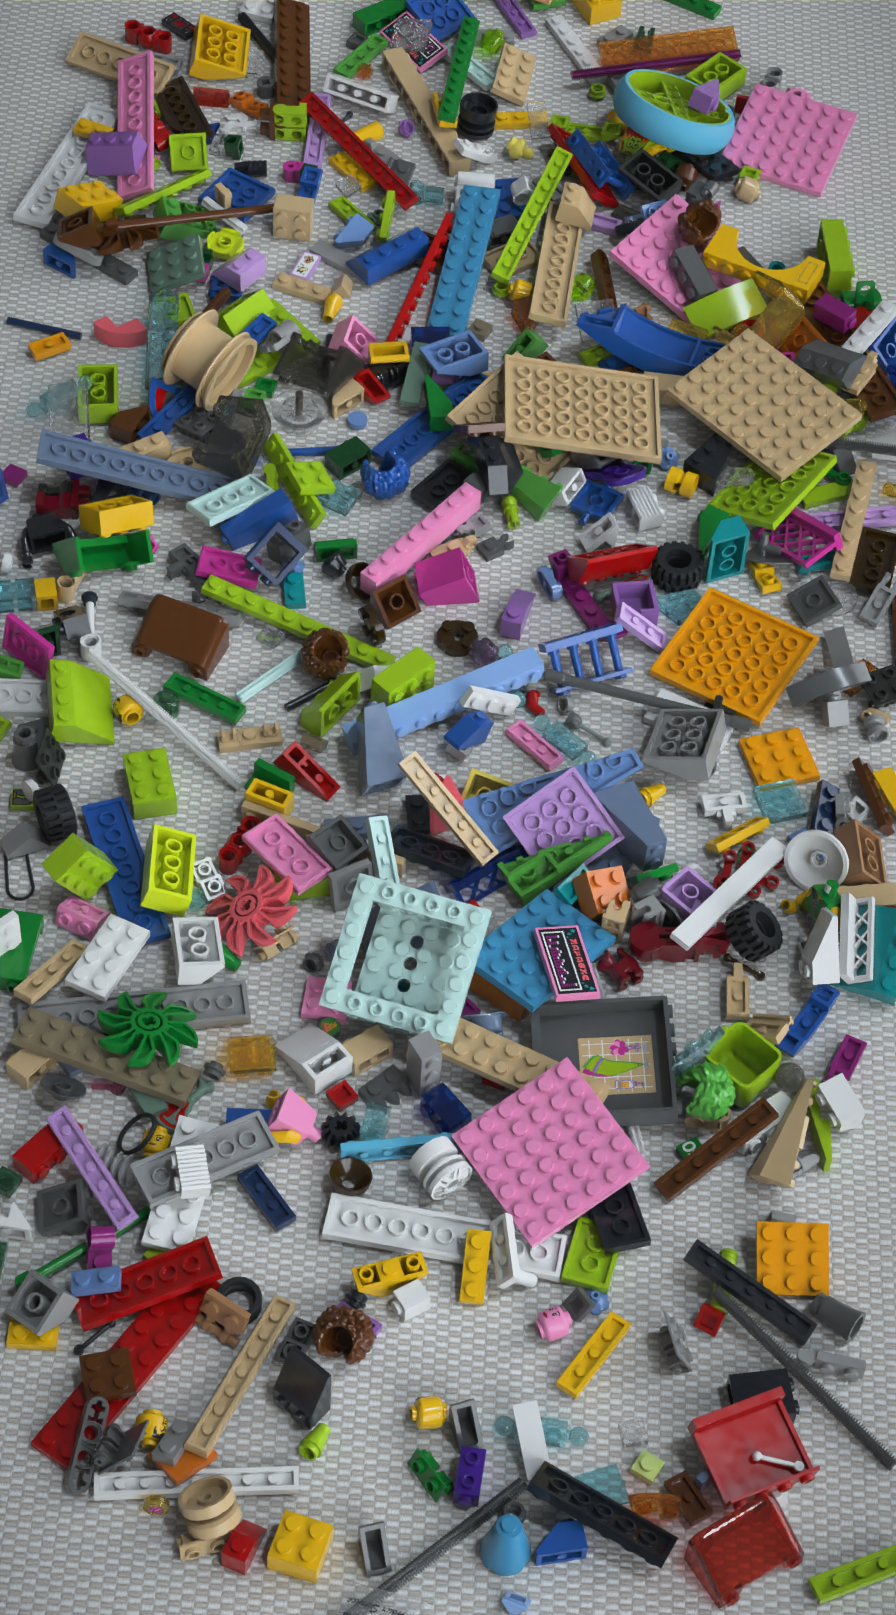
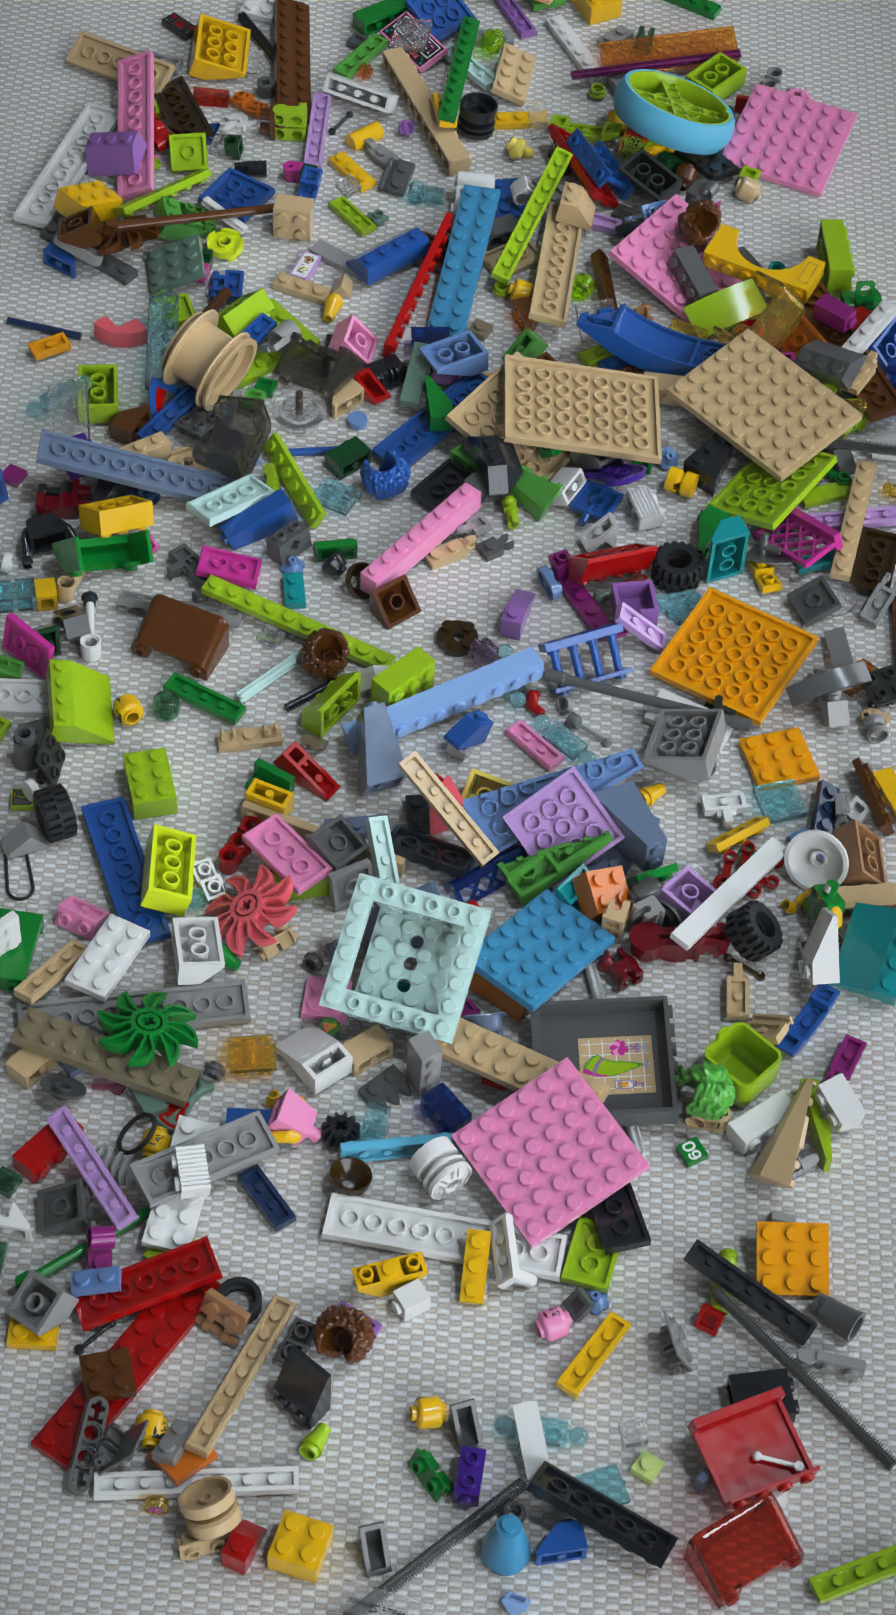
lime brick [41,833,118,901] -> none
yellow plate [73,117,114,139] -> none
white axle [85,647,245,790] -> none
red piece [125,20,172,55] -> none
lavender slope [212,248,266,293] -> none
tan plate [214,182,232,209] -> none
dark blue window [243,522,309,587] -> none
lime plate [283,461,336,495] -> none
red plate [298,92,419,211] -> none
red plate [326,1080,358,1112] -> none
medium blue slope [333,213,375,248] -> none
black plate [345,1288,368,1310] -> none
dark brown plate [358,604,386,647] -> none
yellow tile [368,341,410,364] -> none
lime plate [376,190,396,243] -> none
dark pink slope [413,547,480,606] -> none
white hinge [453,138,498,164] -> none
reddish brown plate [453,422,506,437] -> none
white plate [459,685,521,716] -> none
tile [533,925,601,1002] -> none
clear orange slope [628,1493,685,1520] -> none
reddish brown plate [654,1097,779,1203] -> none
reddish brown plate [663,1470,713,1527] -> none
clear light blue plate [671,1026,725,1075] -> none
medium lavender slope [688,79,720,114] -> none
clear plate [717,467,755,488] -> none
clear smoke head [774,1062,805,1093] -> none
white fence [839,893,875,984] -> none

